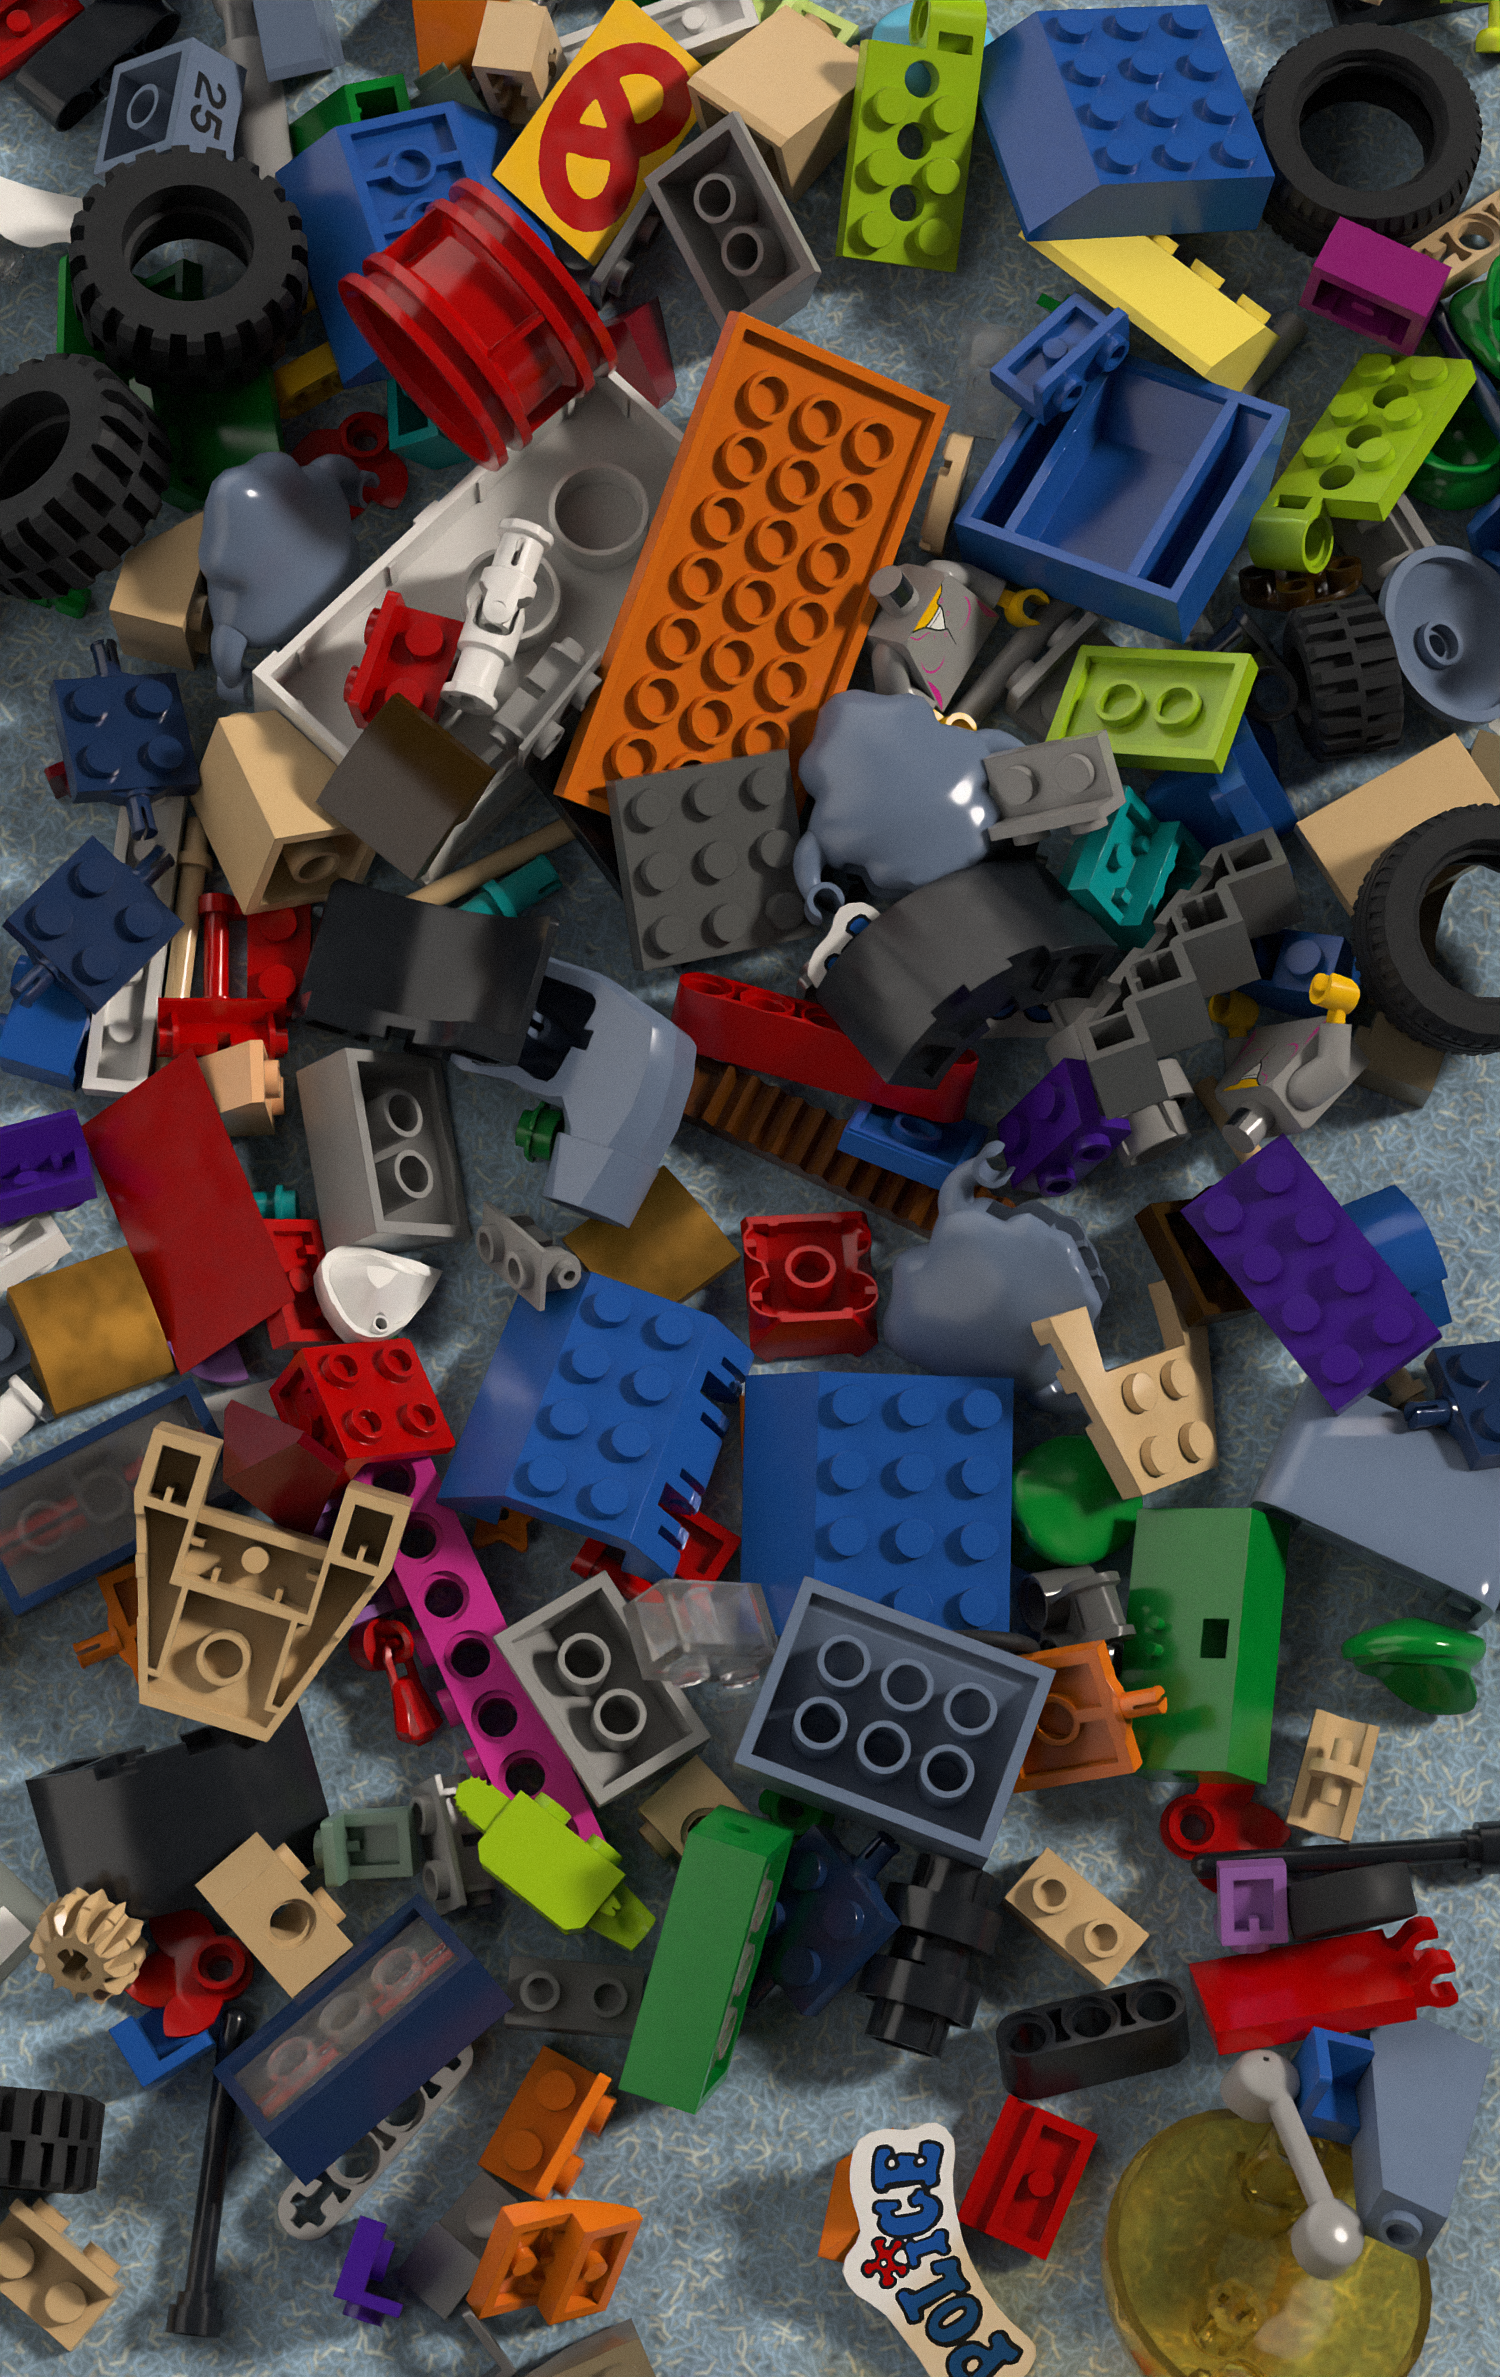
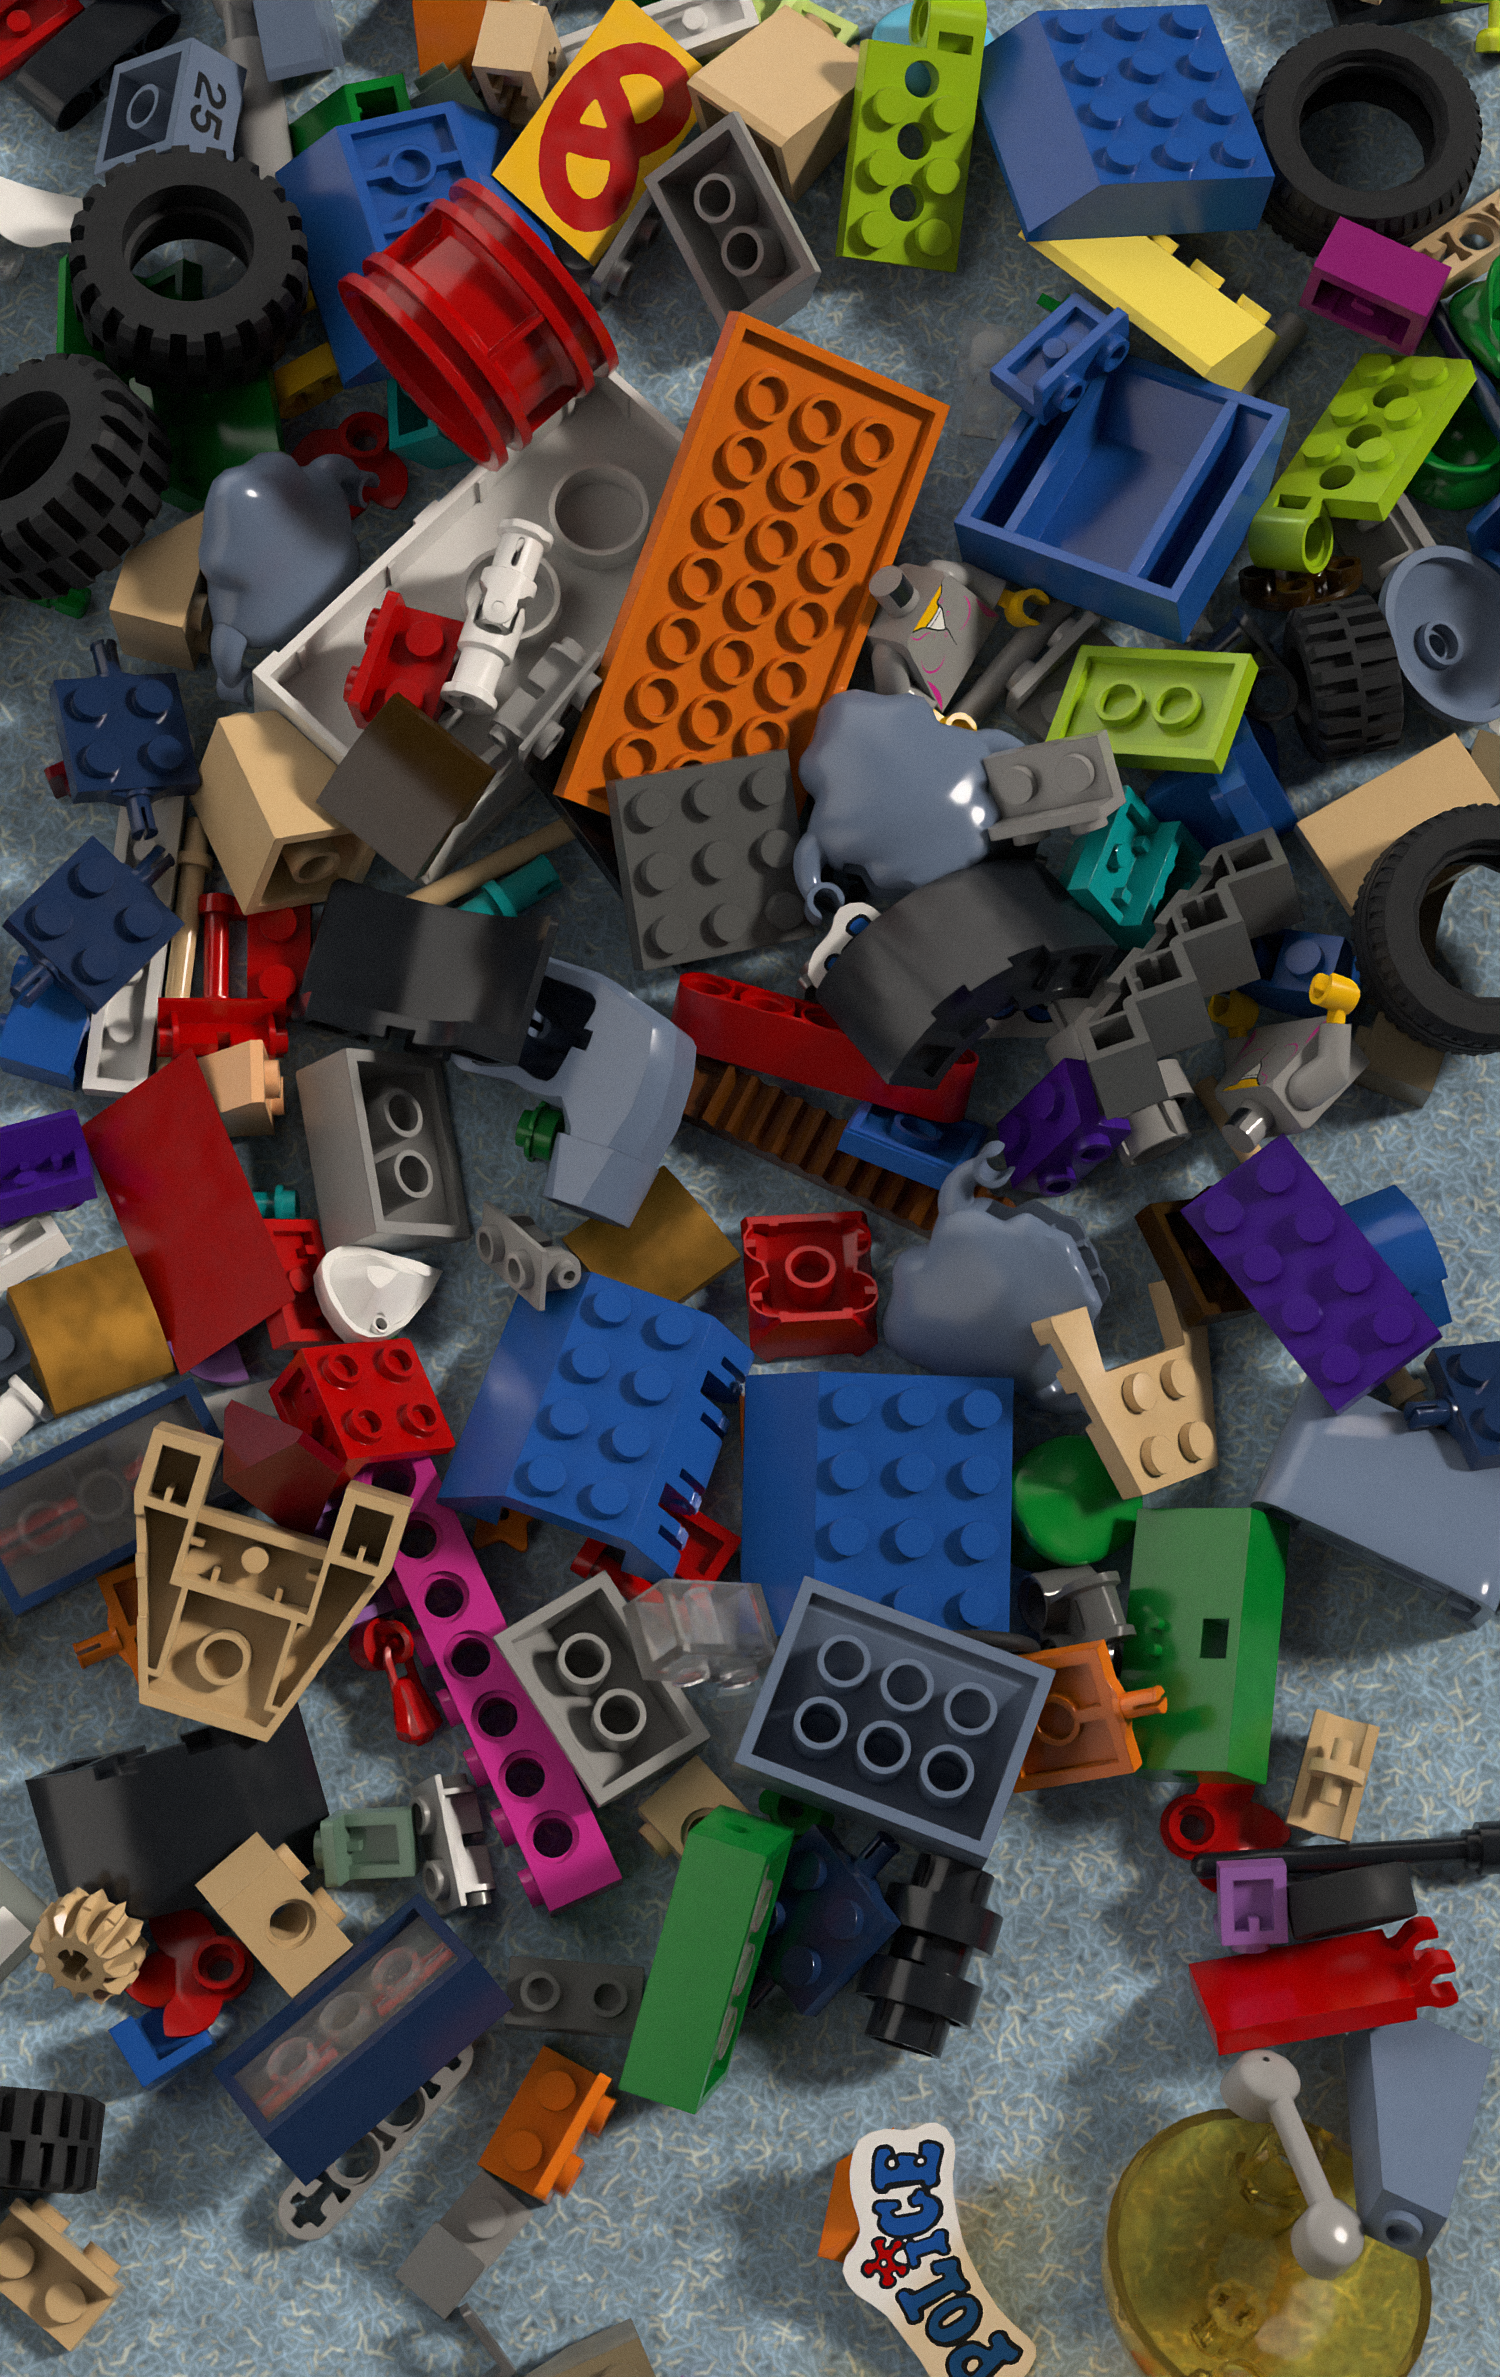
black piece [165,2007,247,2338] -> none
dark purple bracket [333,2215,404,2327] -> none
lime hinge [453,1775,657,1953] -> none
orange slope [466,2199,643,2325] -> none
dark red slope [603,296,677,410] -> none
tan tile [919,431,975,557] -> none
red plate [957,2094,1098,2261] -> none
black beam [996,1978,1190,2100] -> none
tan brick [999,1847,1150,1991] -> none
blue panel [1290,2026,1375,2145] -> none
green piece [1341,1617,1487,1715] -> none

